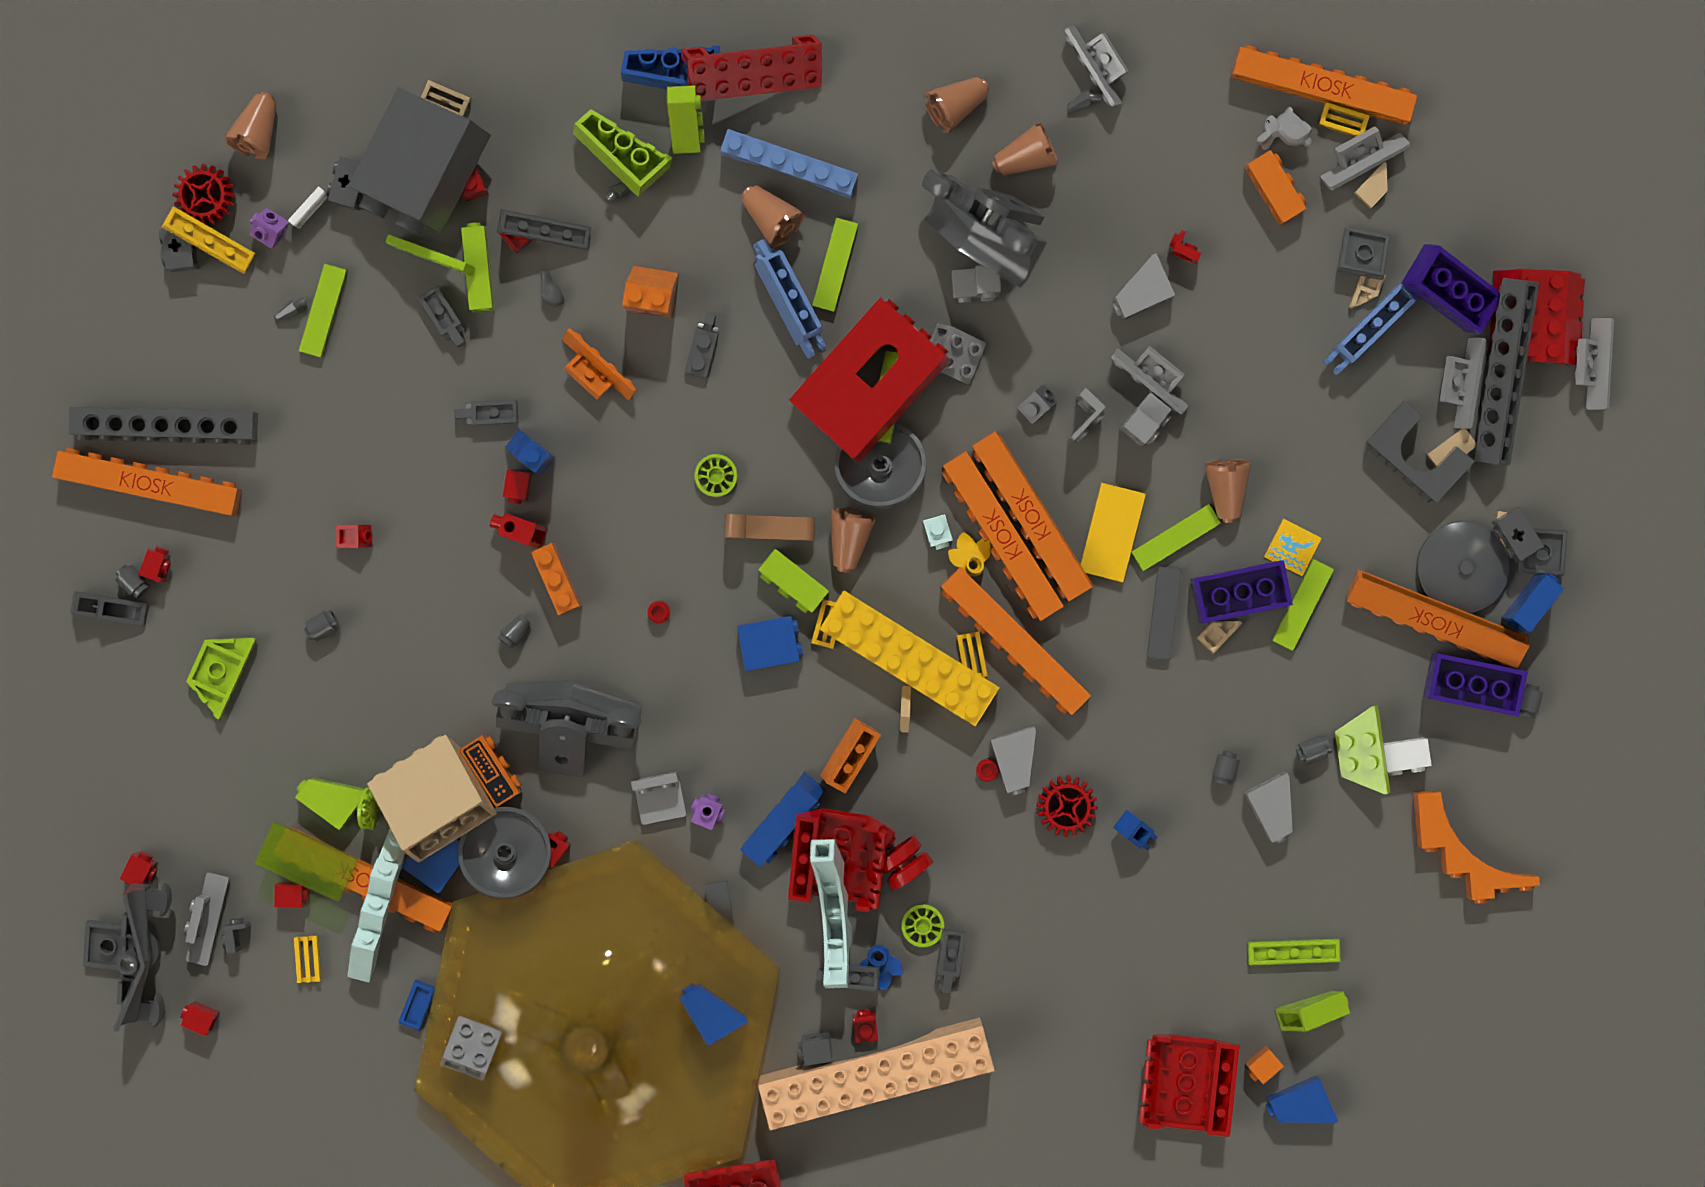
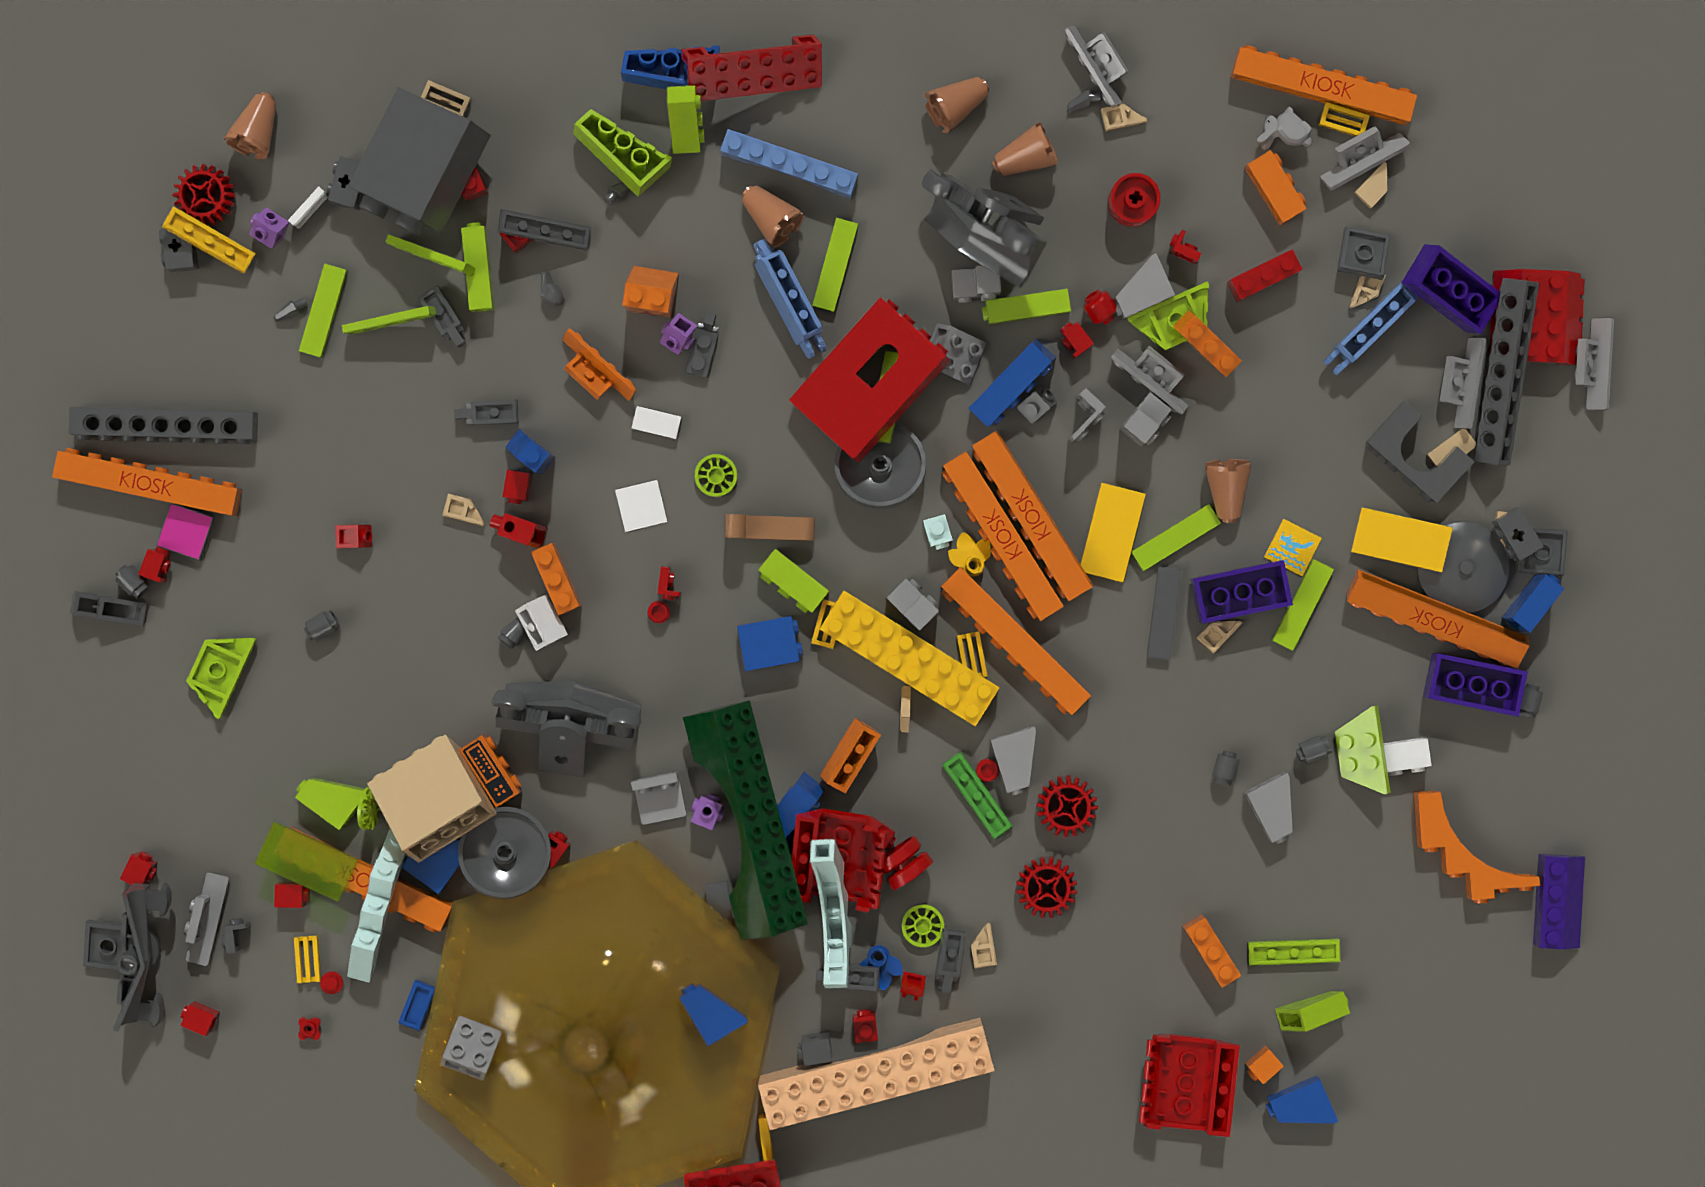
nougat cone [830,508,876,573] -> none
blue brick [1113,810,1158,851] -> none
none -> dark pink tile [156,503,216,561]
none -> red plate [298,1017,321,1040]
none -> red plate [320,971,344,994]
none -> lime tile [342,306,437,335]
none -> tan tile [442,494,485,526]
none -> white brick [515,594,568,651]
none -> white sticker [615,480,667,532]
none -> white tile [632,406,682,439]
none -> red bracket [657,566,681,601]
none -> medium lavender brick [660,313,698,355]
none -> dark green arch [683,700,808,940]
none -> yellow tile [758,1114,774,1161]
none -> light grey brick [887,579,939,631]
none -> red tile [900,971,926,1001]
none -> bright green tile [942,752,1013,840]
none -> blue wedge [969,338,1056,427]
none -> tan tile [971,922,997,968]
none -> lime brick [982,288,1071,326]
none -> red gear [1016,856,1078,918]
none -> red brick [1059,322,1094,359]
none -> red head [1083,290,1116,325]
none -> tan tile [1101,103,1147,132]
none -> red wheel [1108,173,1161,227]
none -> lime wing [1127,281,1209,351]
none -> orange brick [1173,310,1242,377]
none -> orange brick [1182,914,1241,988]
none -> red arch [1227,249,1303,302]
none -> yellow tile [1351,507,1453,573]
none -> dark purple slope [1533,854,1585,949]

